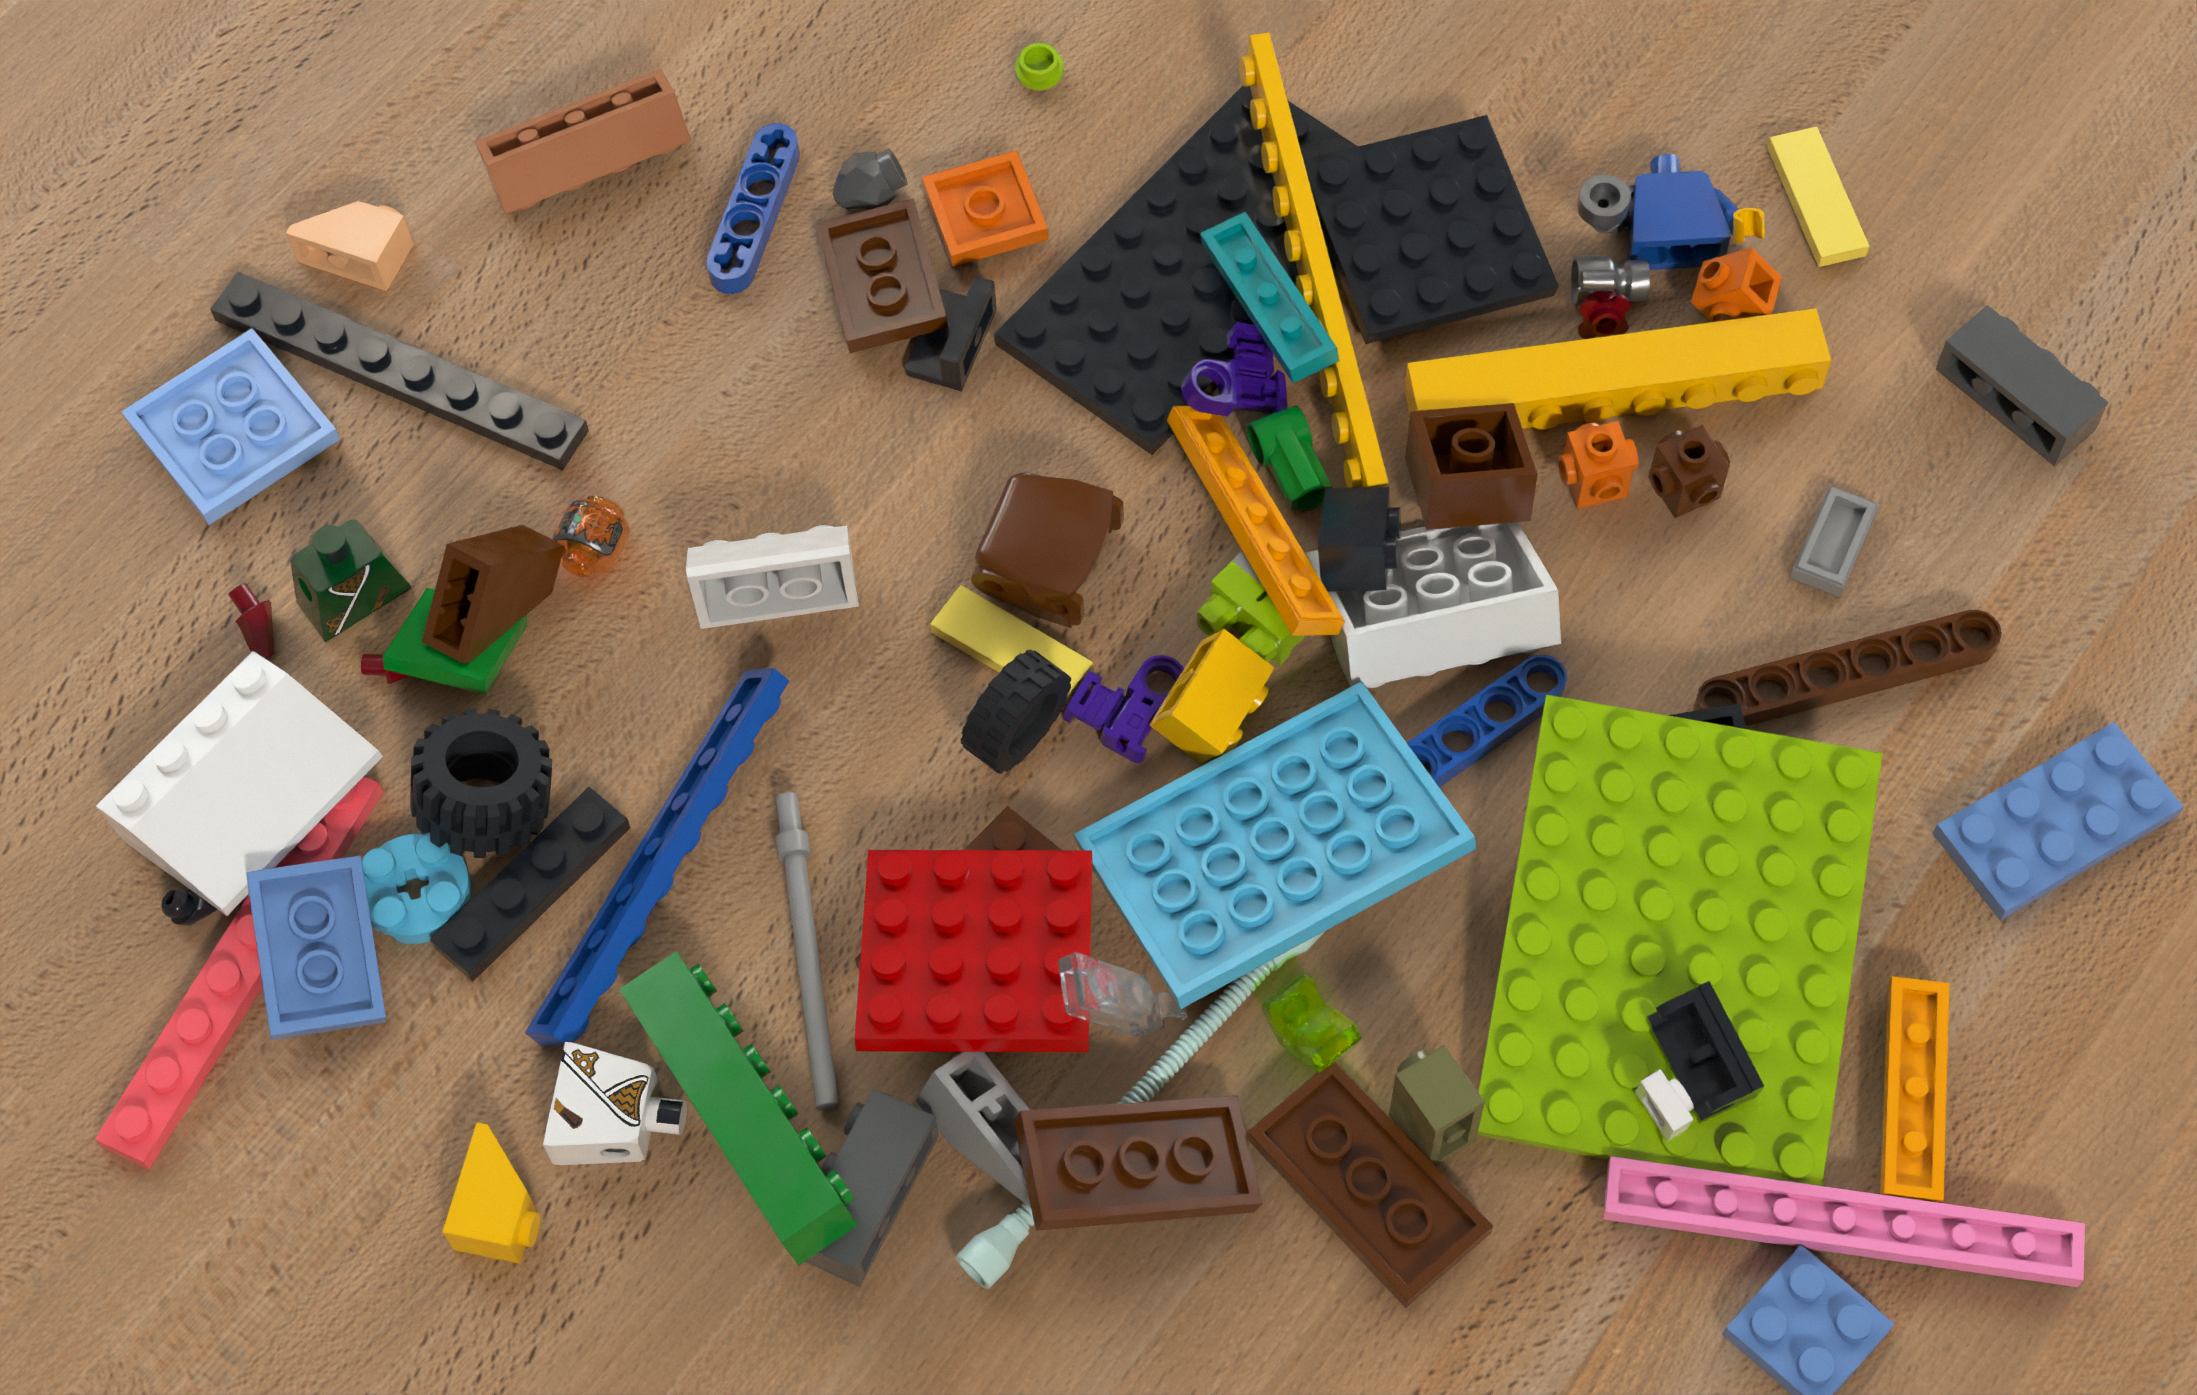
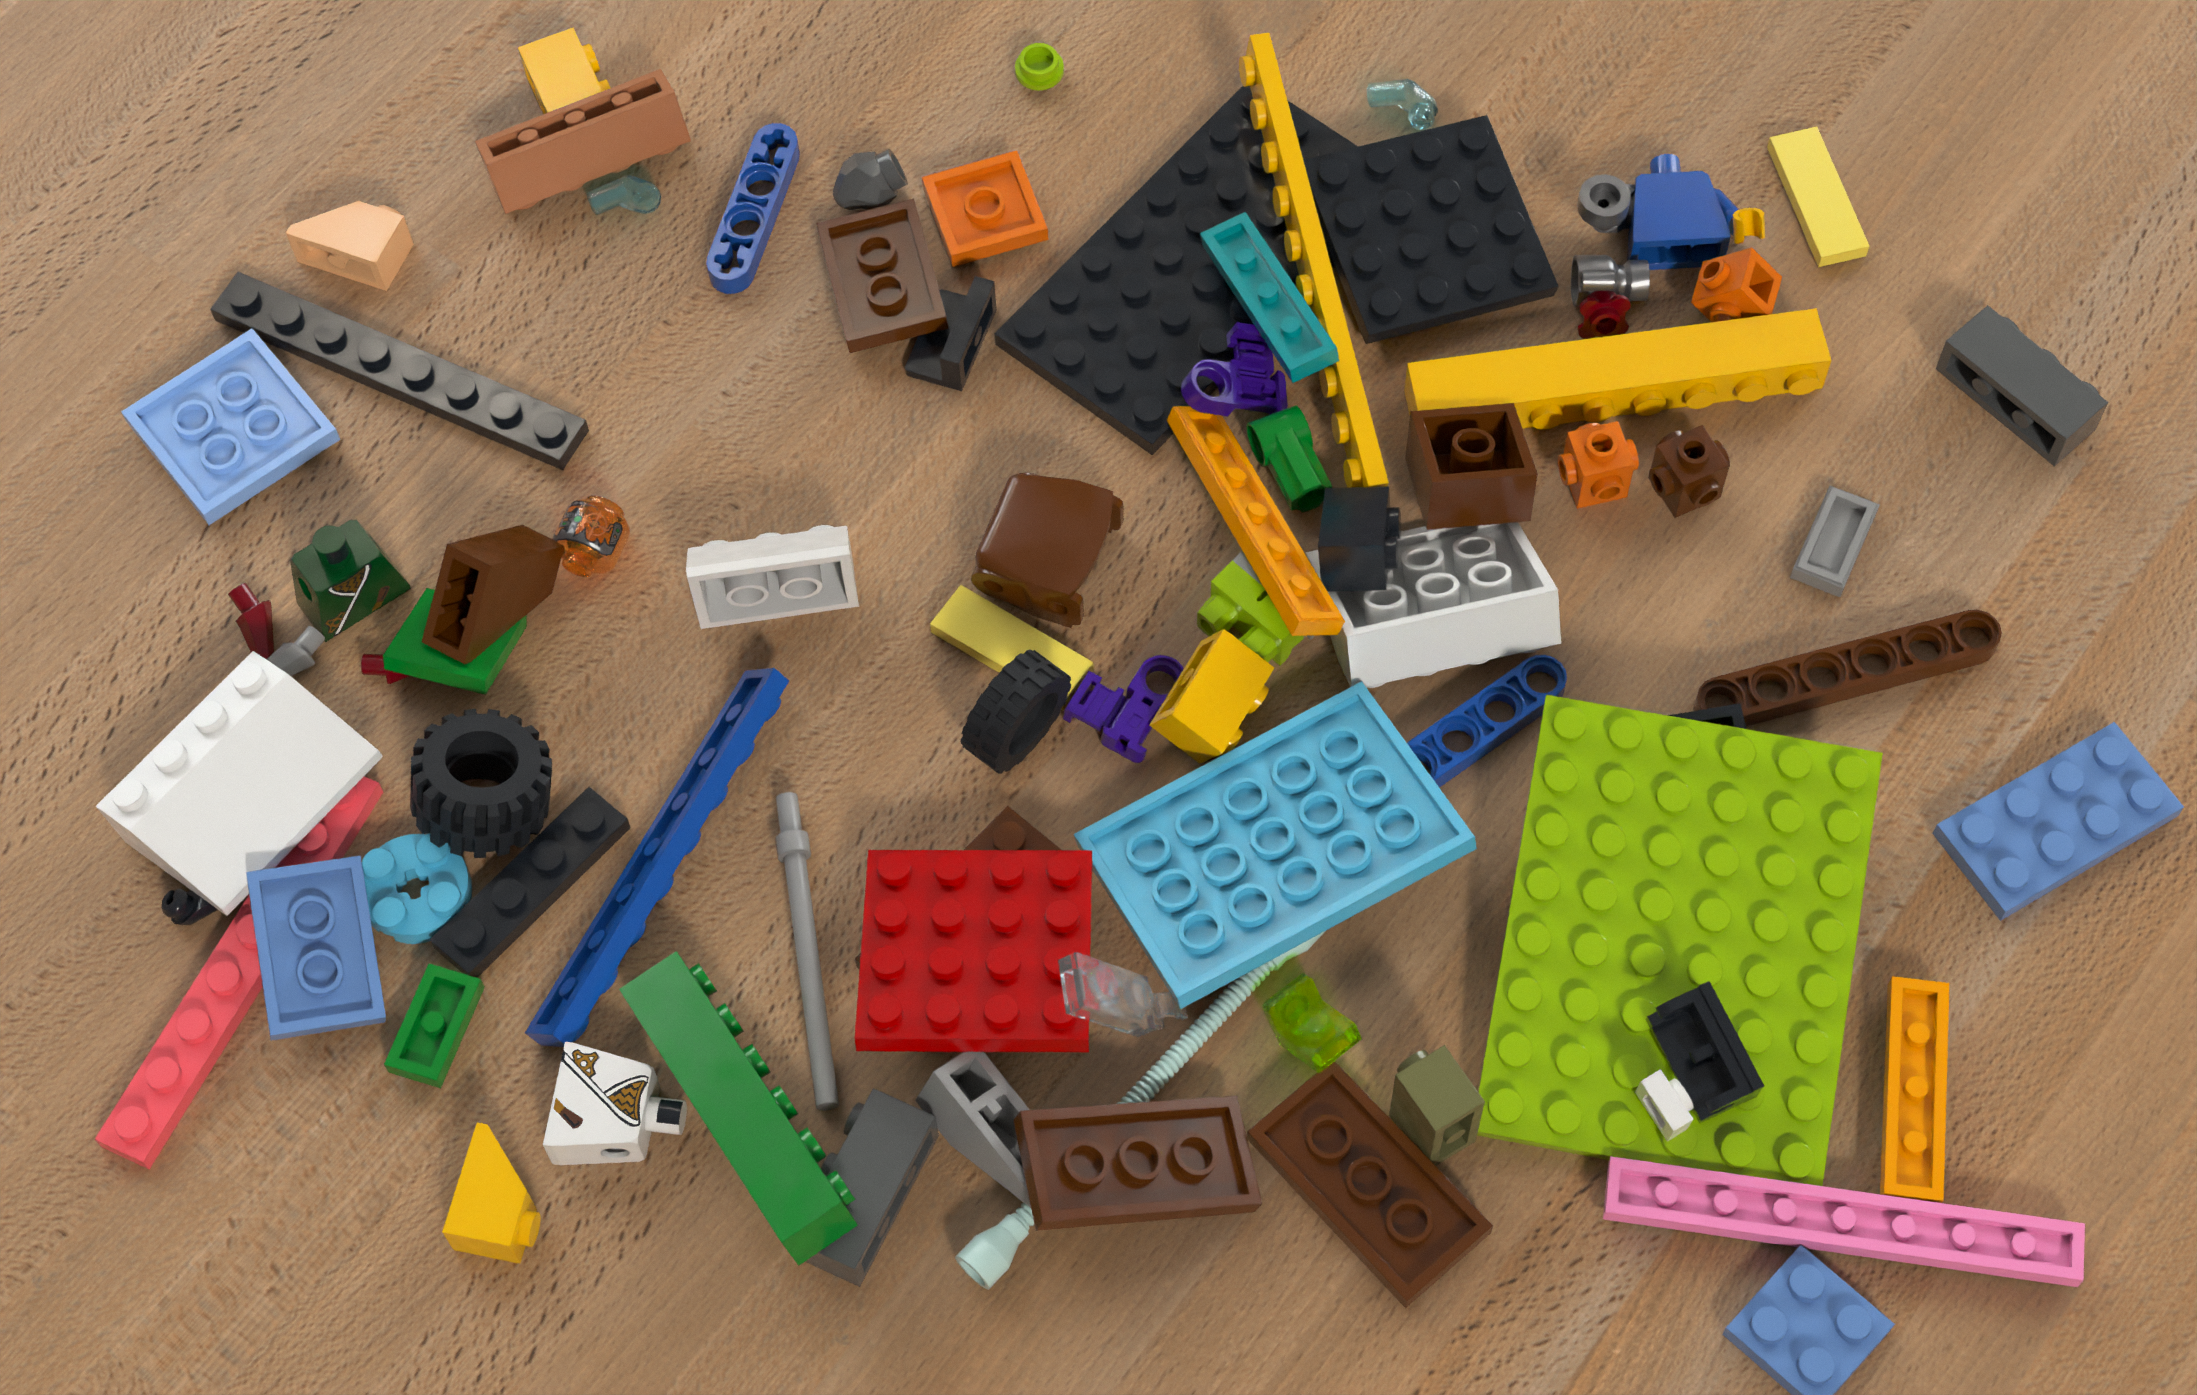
none -> light grey bar [267,626,325,676]
none -> green plate [384,963,485,1089]
none -> yellow brick [518,28,611,114]
none -> clear light blue arm [586,175,661,216]
none -> clear light blue arm [1367,79,1438,130]

